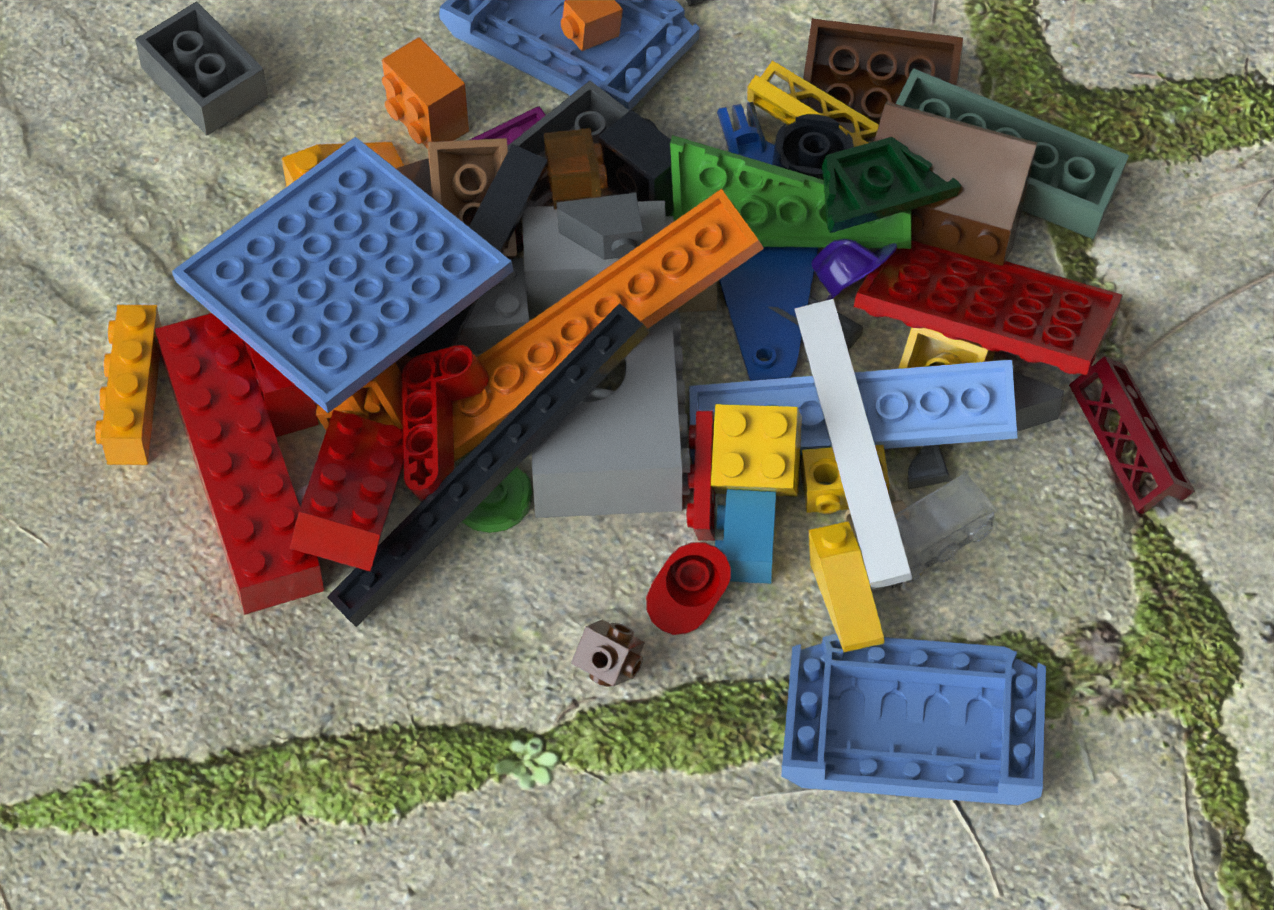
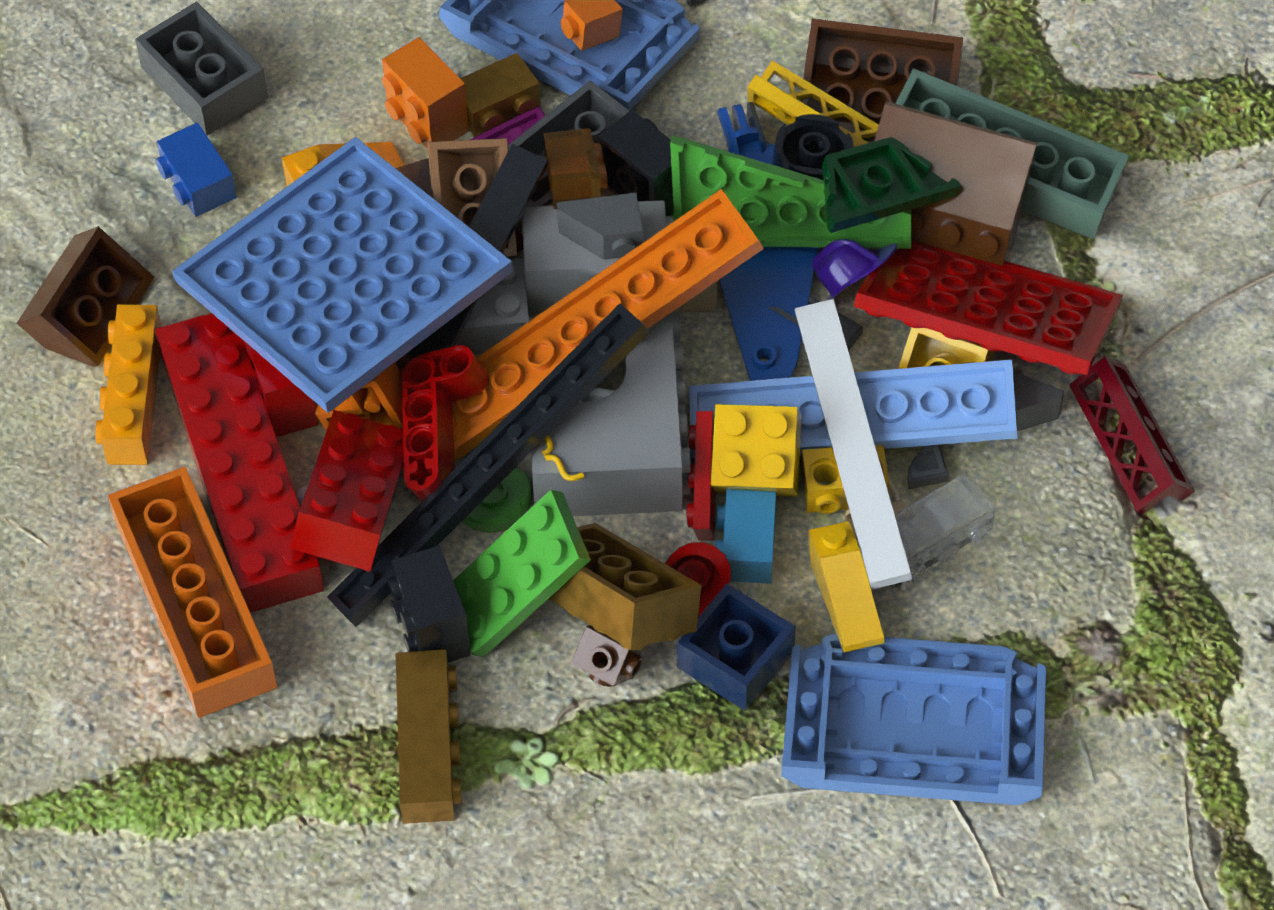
none -> reddish brown slope [16,226,155,367]
none -> orange brick [108,467,277,718]
none -> blue brick [155,122,237,217]
none -> black brick [387,545,470,663]
none -> pearl gold brick [395,650,462,824]
none -> bright green plate [453,490,591,657]
none -> pearl gold brick [460,53,541,137]
none -> yellow piece [542,434,585,481]
none -> pearl gold brick [548,523,701,650]
none -> dark blue brick [677,583,796,711]

